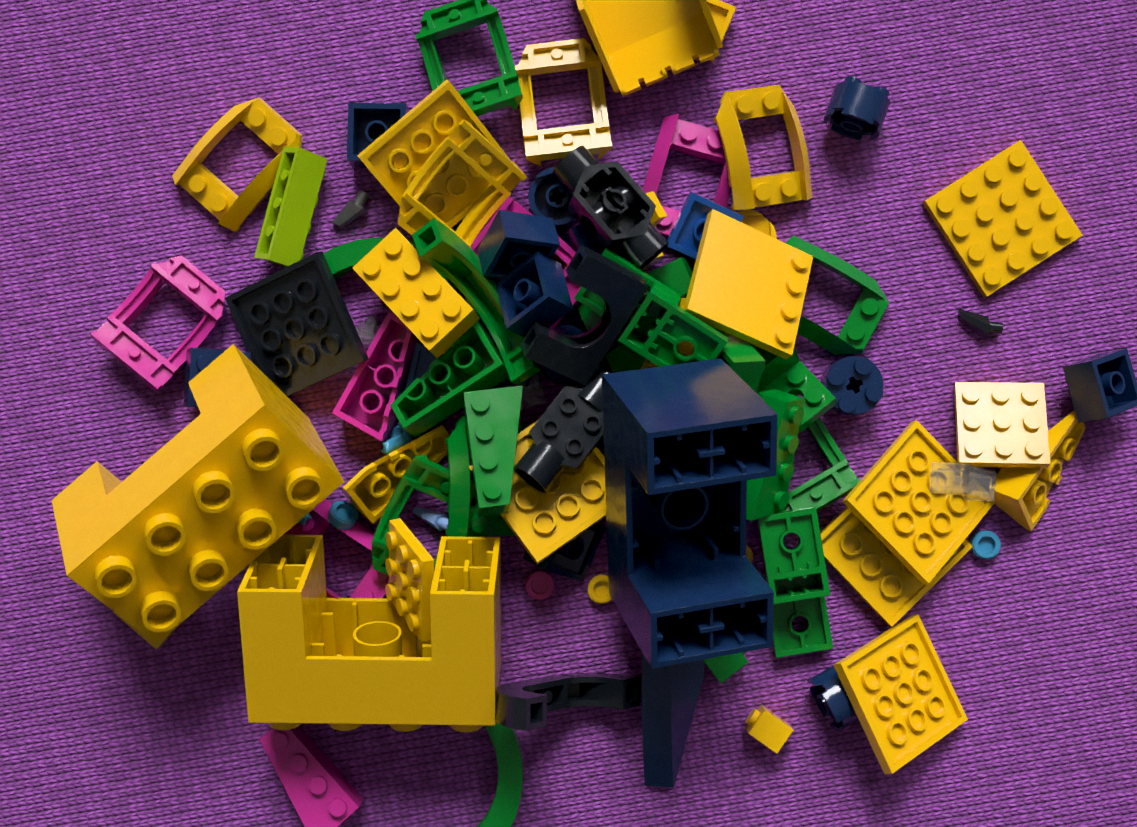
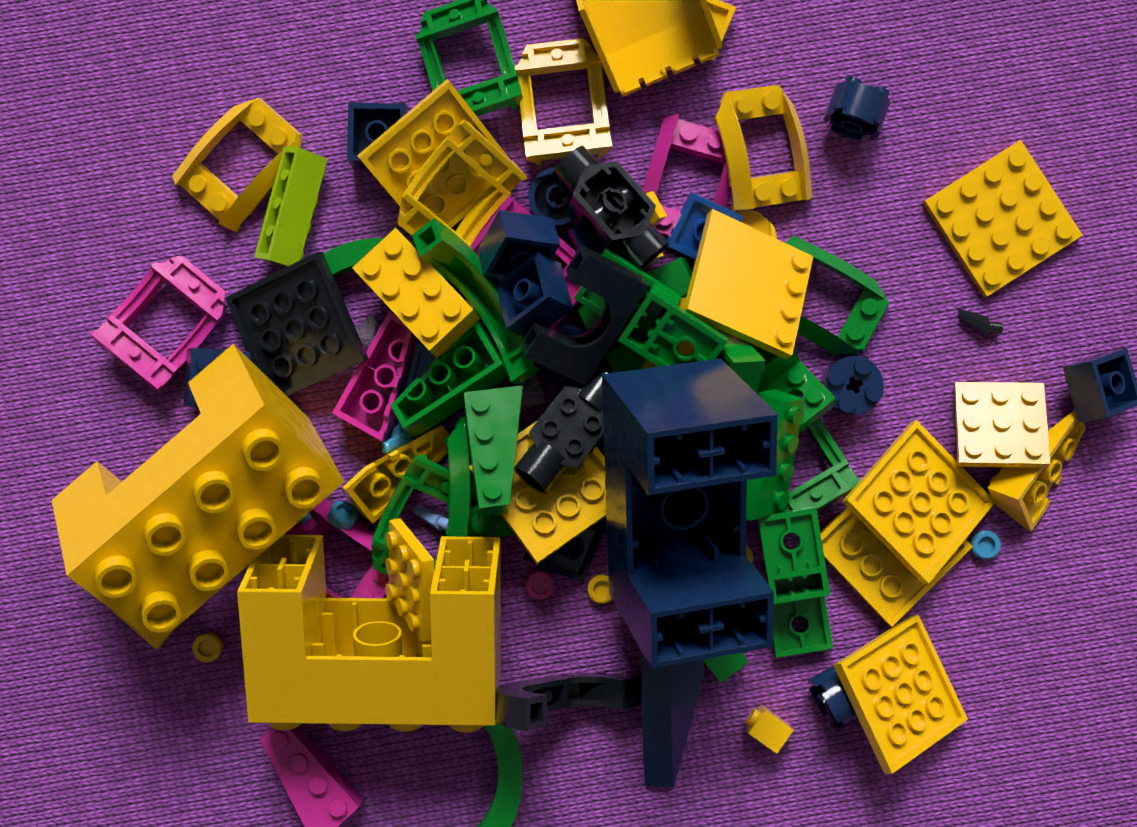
flat silver bar [331,190,370,227] -> none
clear slope [929,462,997,501] -> none
none -> yellow tile [192,632,224,662]

